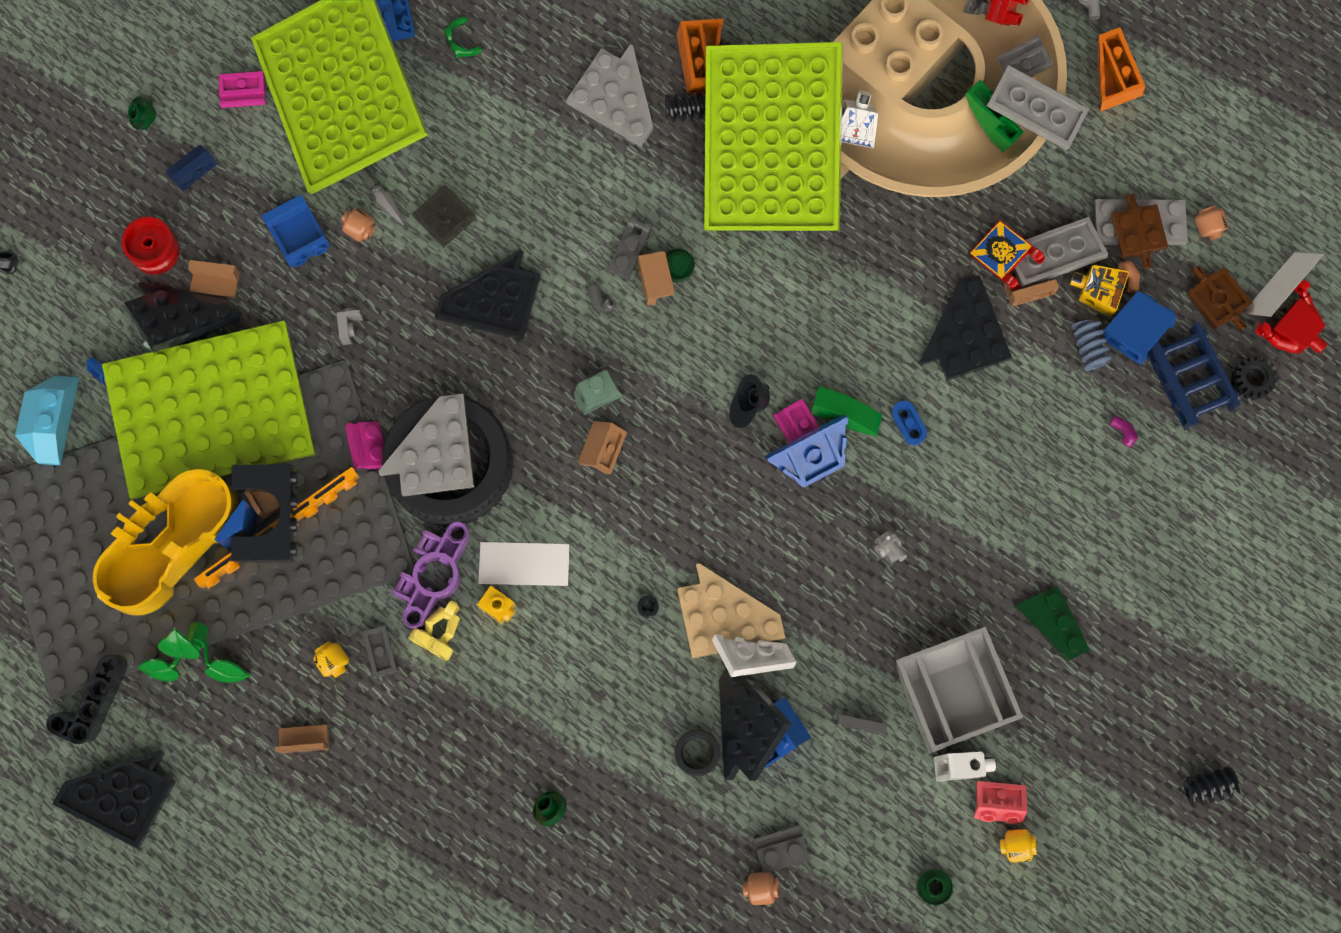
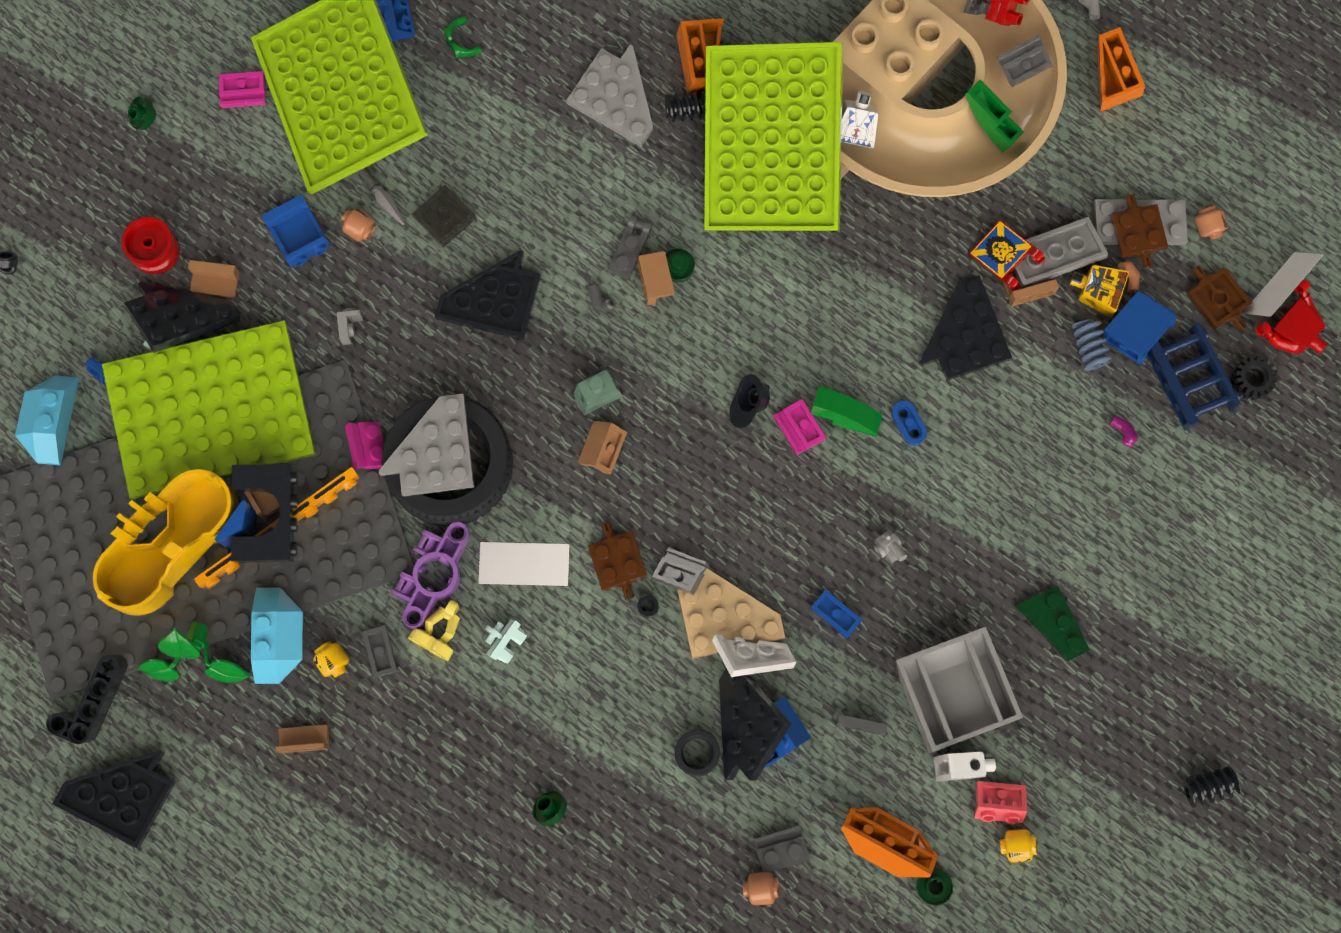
dark blue panel [166,145,217,192] -> none
yellow brick [477,586,516,624] -> none
wing [765,414,848,487] -> none
light grey plate [986,65,1089,150] -> none
none -> medium azure wedge [251,588,303,684]
none -> light aqua hips [485,619,527,663]
none -> reddish brown plate [588,522,647,600]
none -> plate [652,548,709,595]
none -> blue plate [810,590,862,639]
none -> orange wedge [841,807,938,877]

